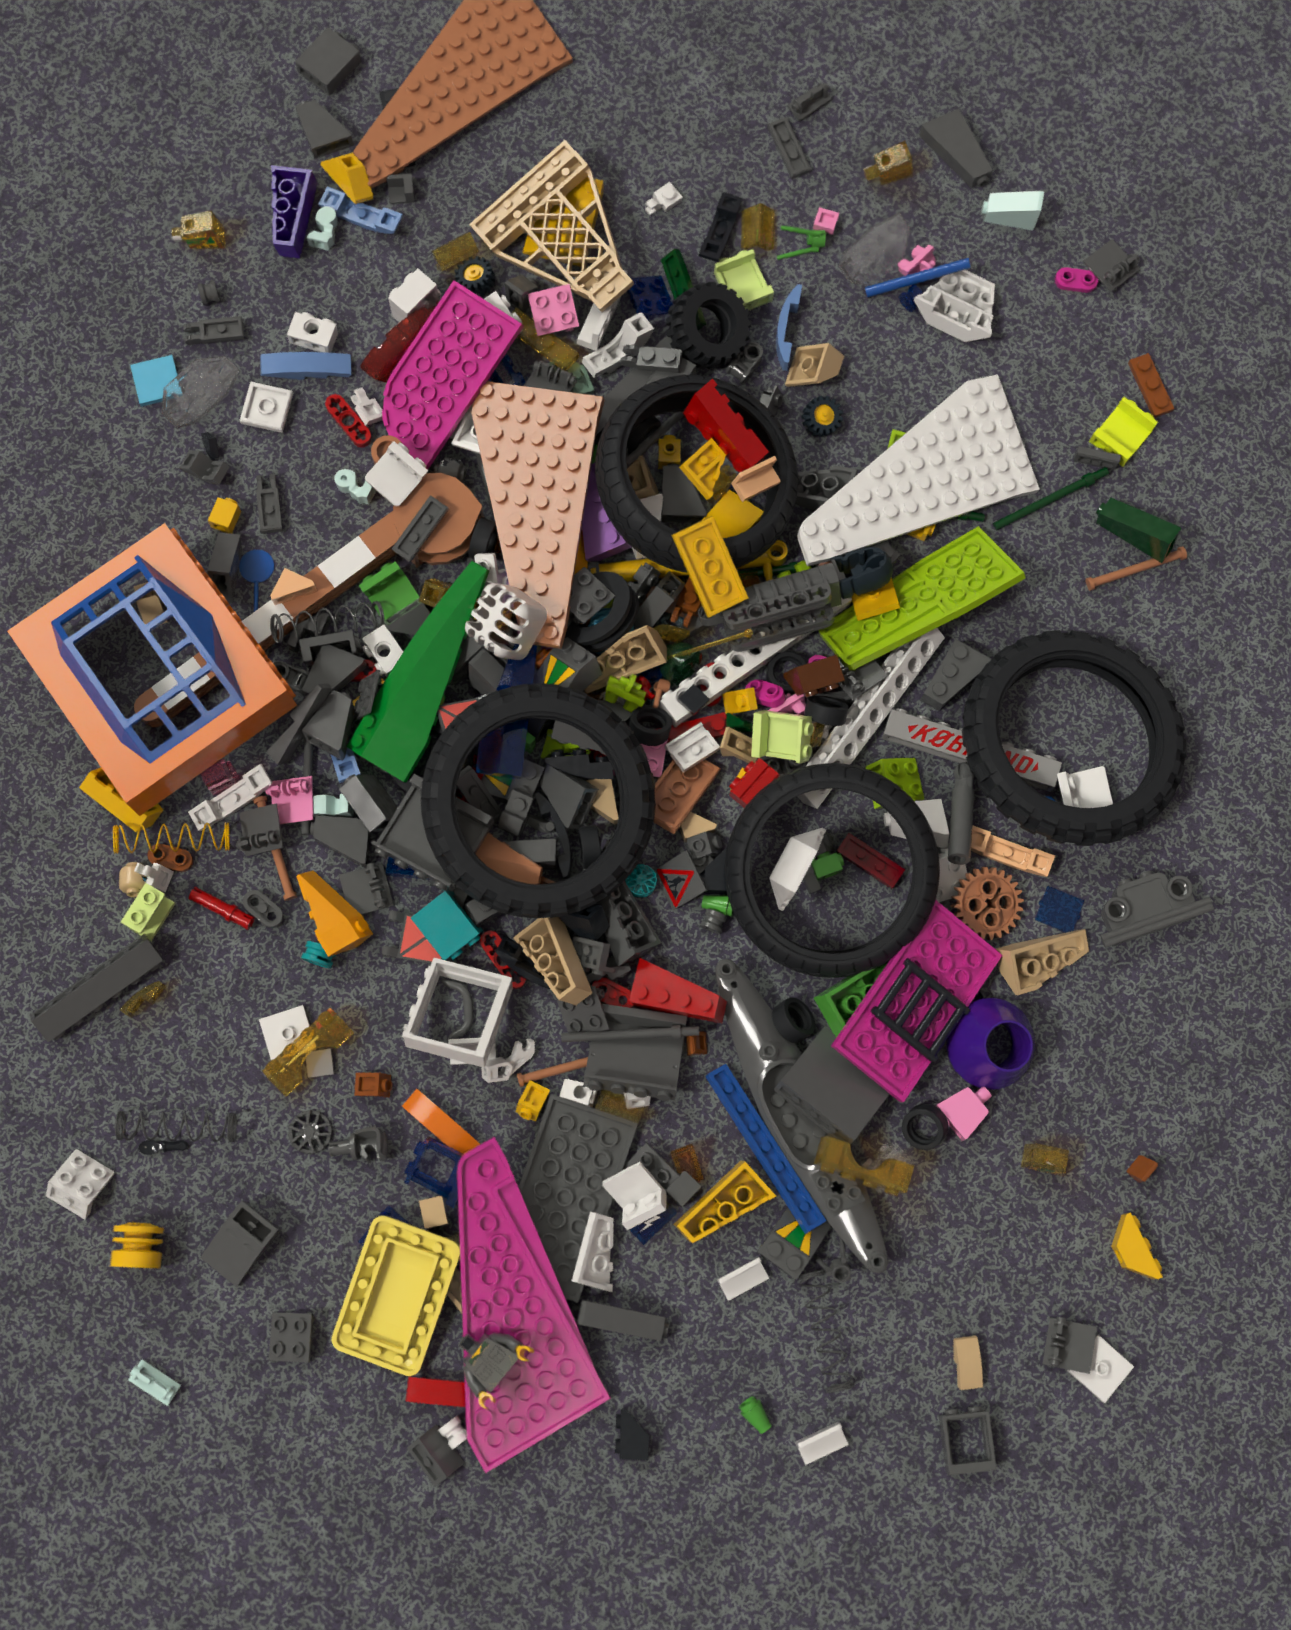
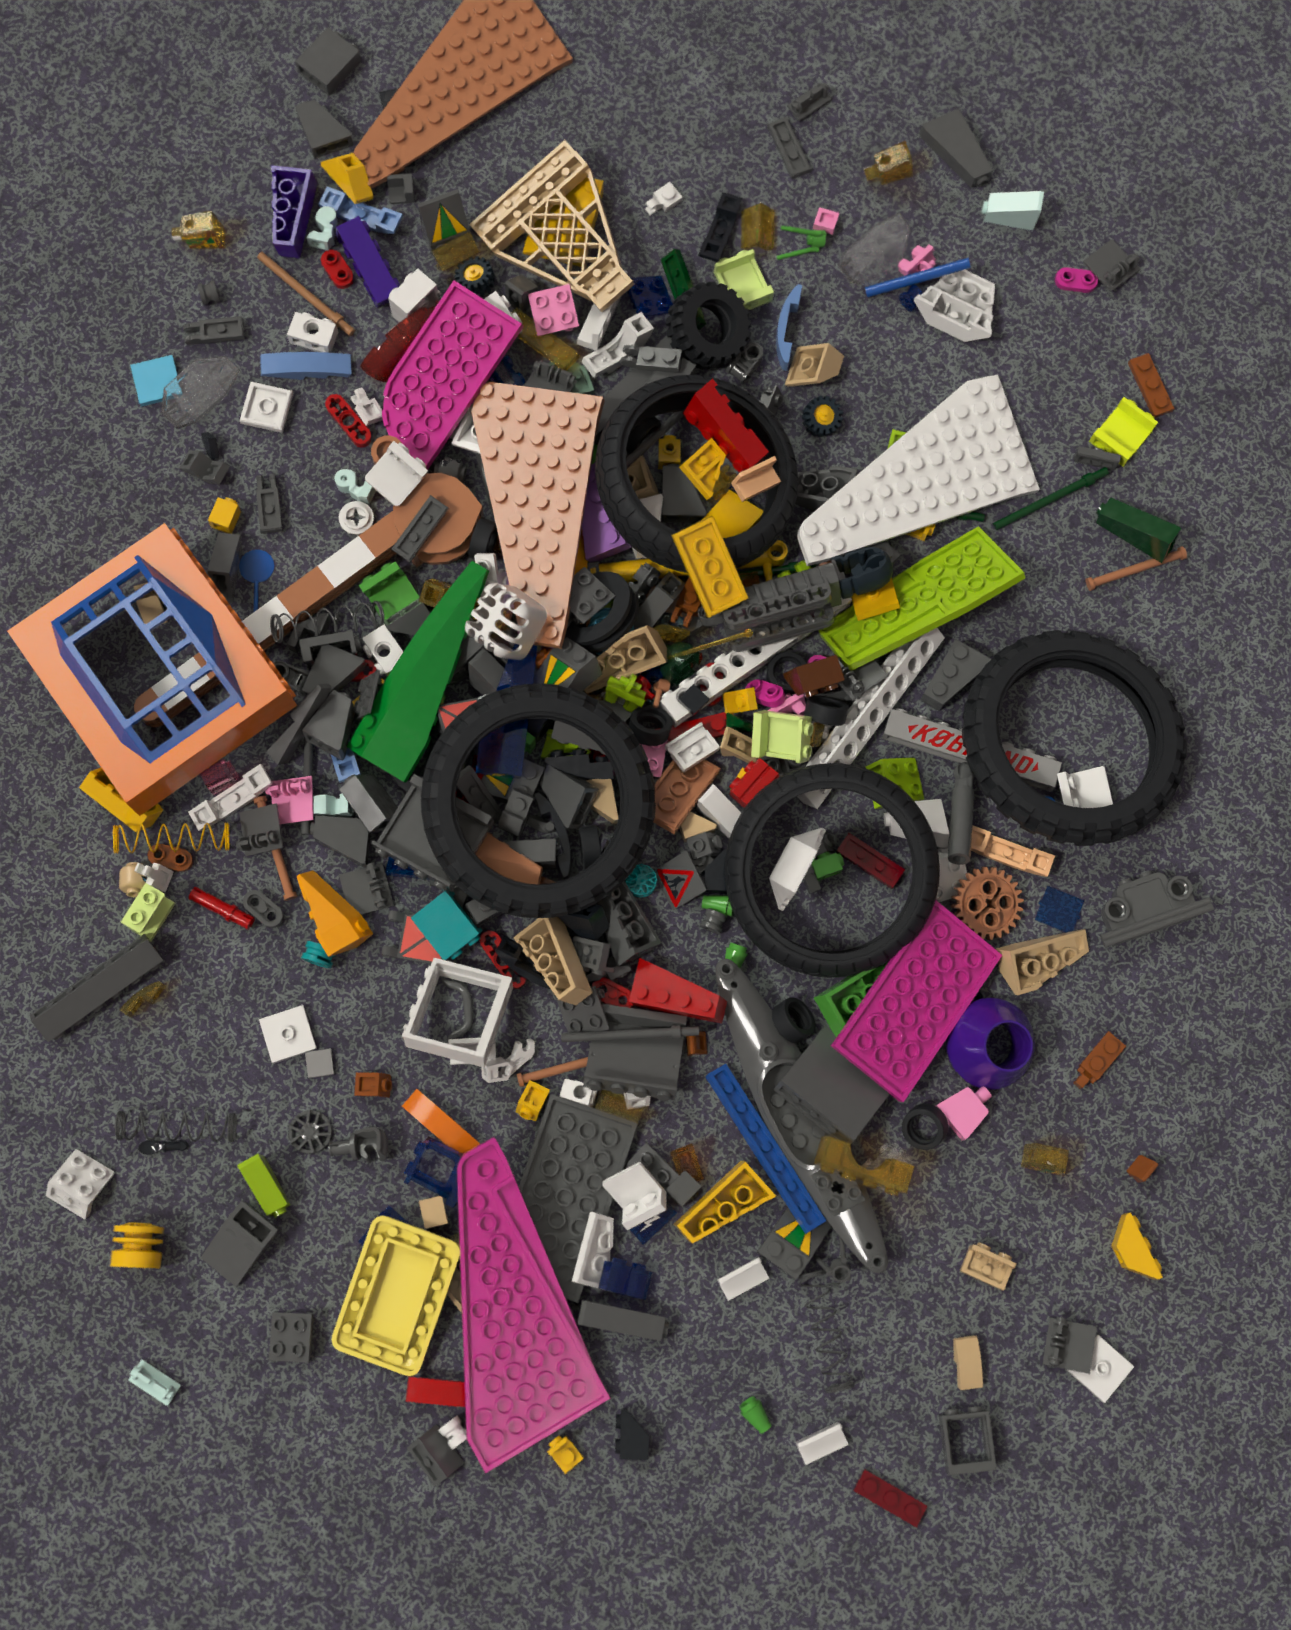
clear yellow arch [262,1007,354,1097] -> none
light nougat slope [270,568,317,605] -> none
dark grey torso [459,1333,534,1410] -> none
black bar [870,958,970,1063] -> none
none -> lime slope [237,1154,290,1218]
none -> medium nougat bar [257,252,355,336]
none -> red plate [321,250,354,289]
none -> dark purple wedge [336,216,400,308]
none -> white gear [339,501,374,536]
none -> dark grey slope [418,189,471,256]
none -> yellow bracket [547,1435,584,1474]
none -> clear blue brick [598,1257,652,1300]
none -> white slope [696,784,741,838]
none -> bright green cone [725,943,748,968]
none -> dark red plate [853,1469,927,1528]
none -> tan bracket [960,1243,1016,1291]
none -> dark orange hinge [1073,1031,1126,1089]

